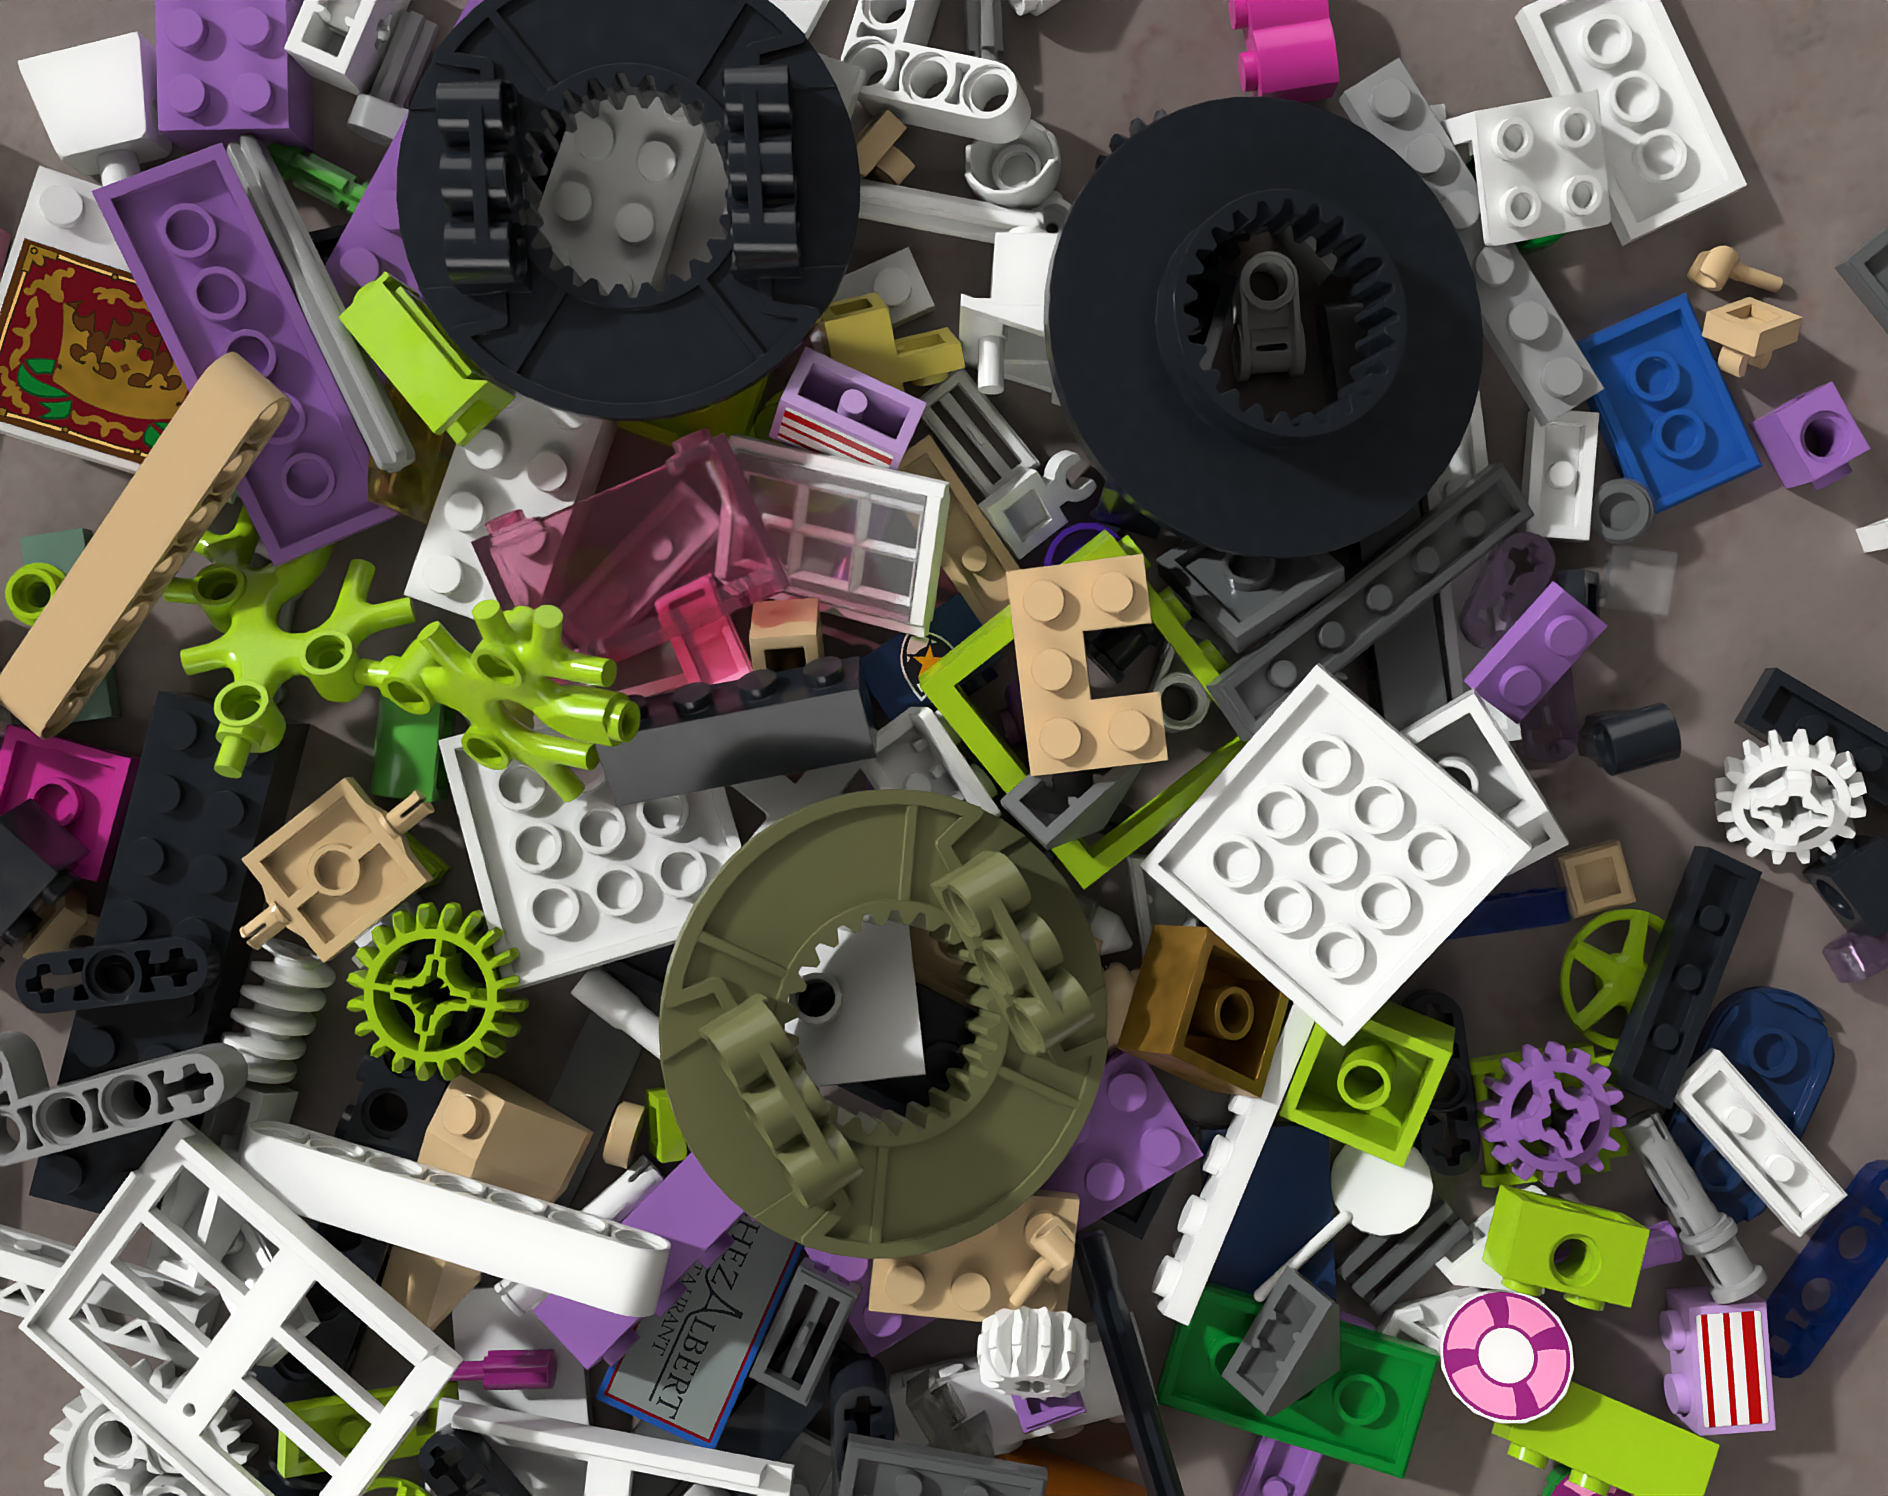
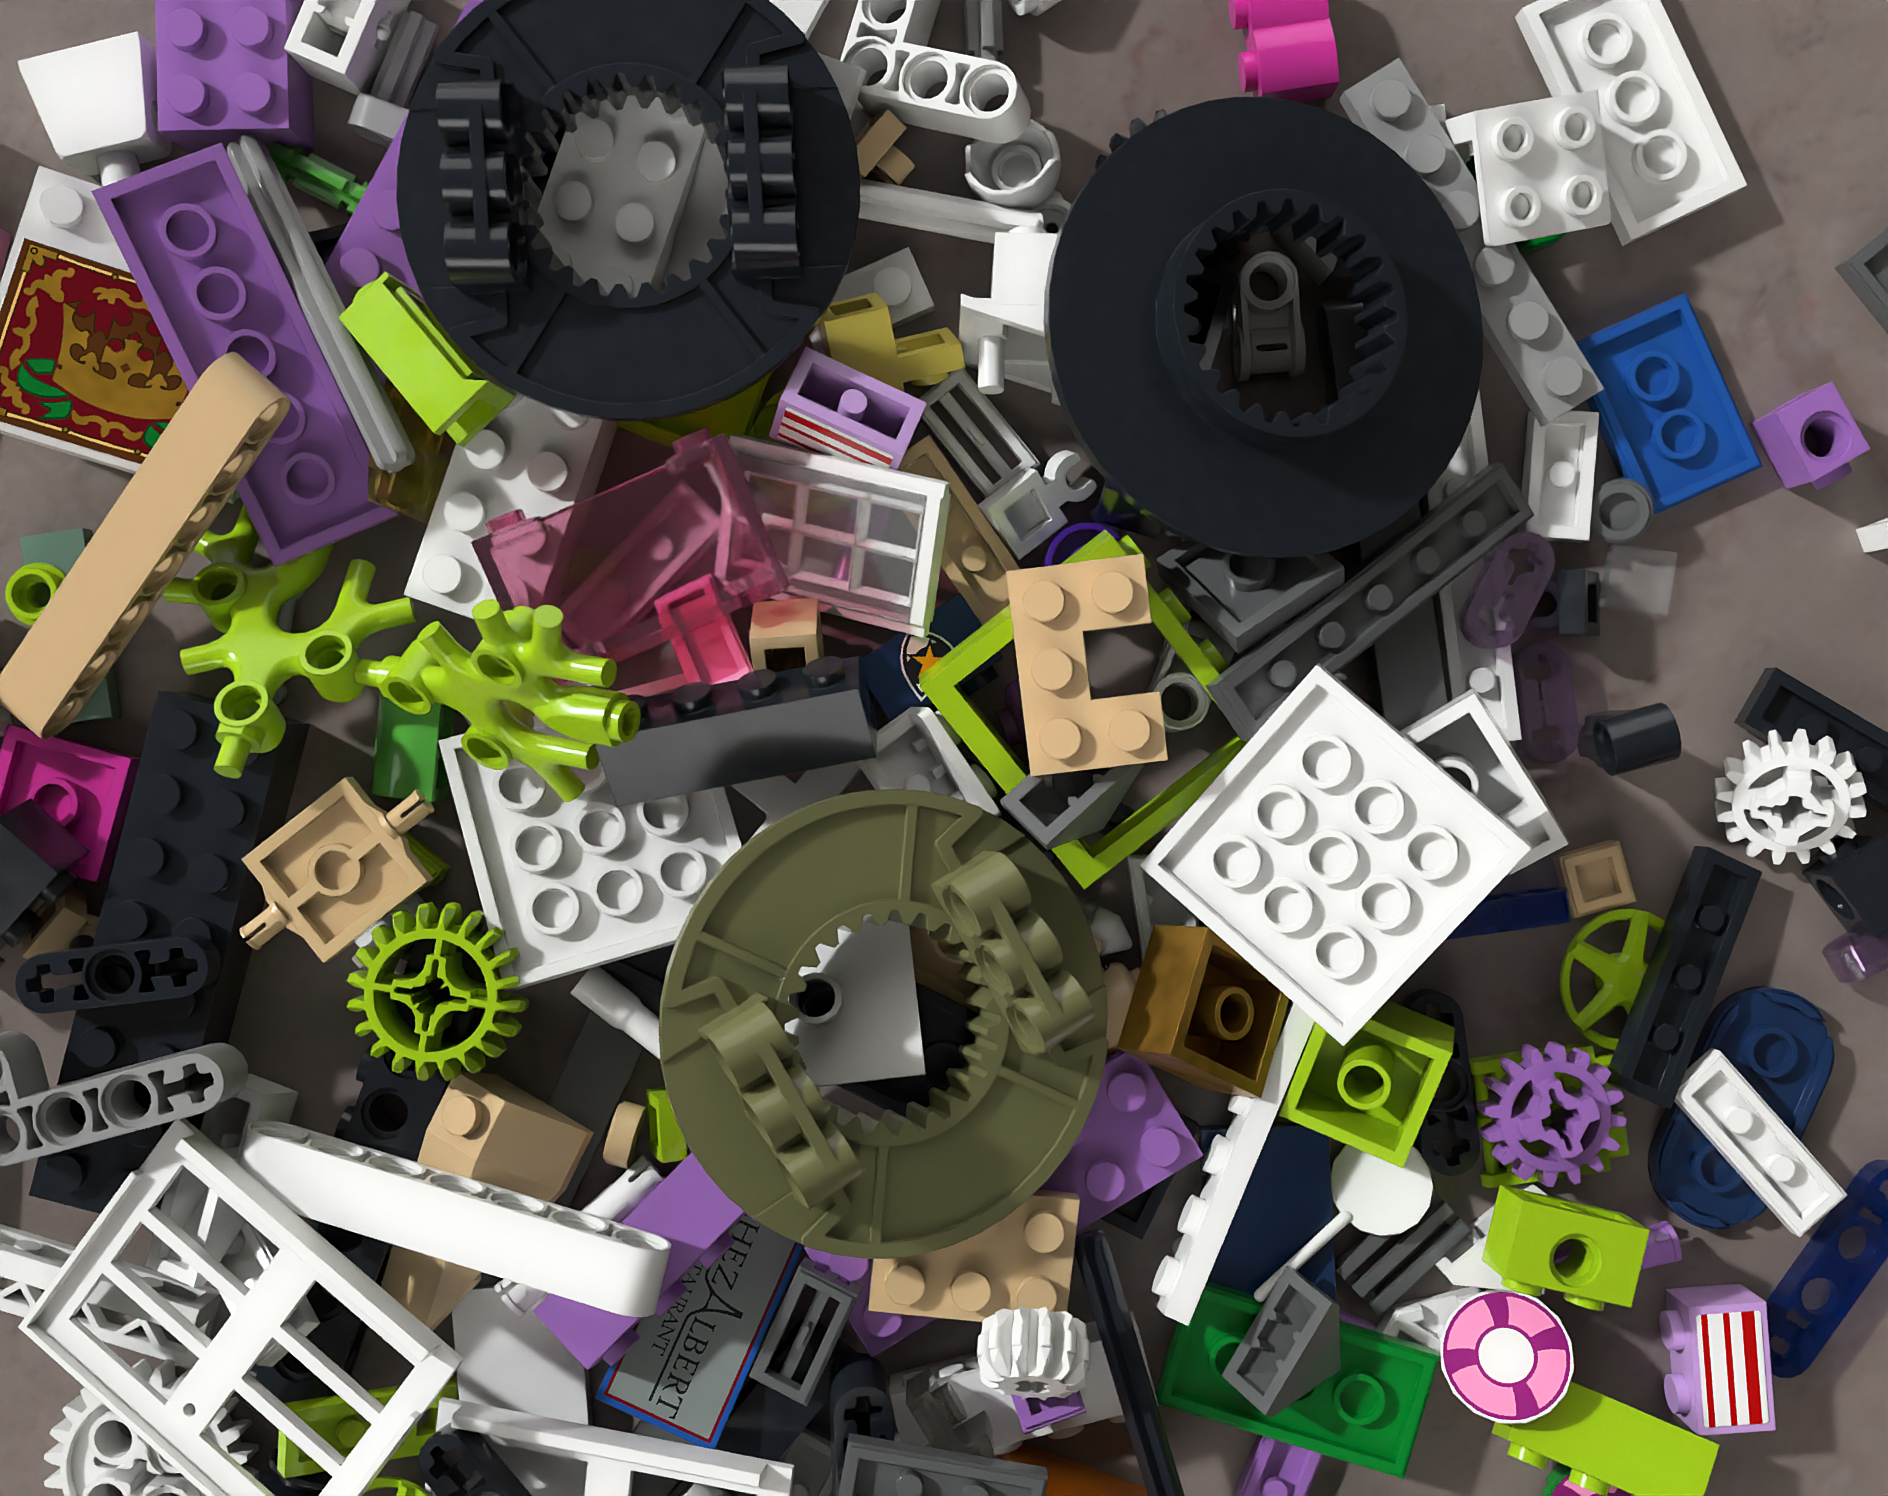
white piece [220,938,336,1084] -> none
magenta axle [449,1349,557,1390] -> none
tan hand [1009,1216,1076,1308] -> none
black bush [1085,624,1163,684] -> none
medium lavender plate [1464,581,1608,725] -> none
light grey pin [1619,1108,1767,1304] -> none
tan hand [1687,246,1783,293] -> none
tan tile [1702,297,1803,378] -> none

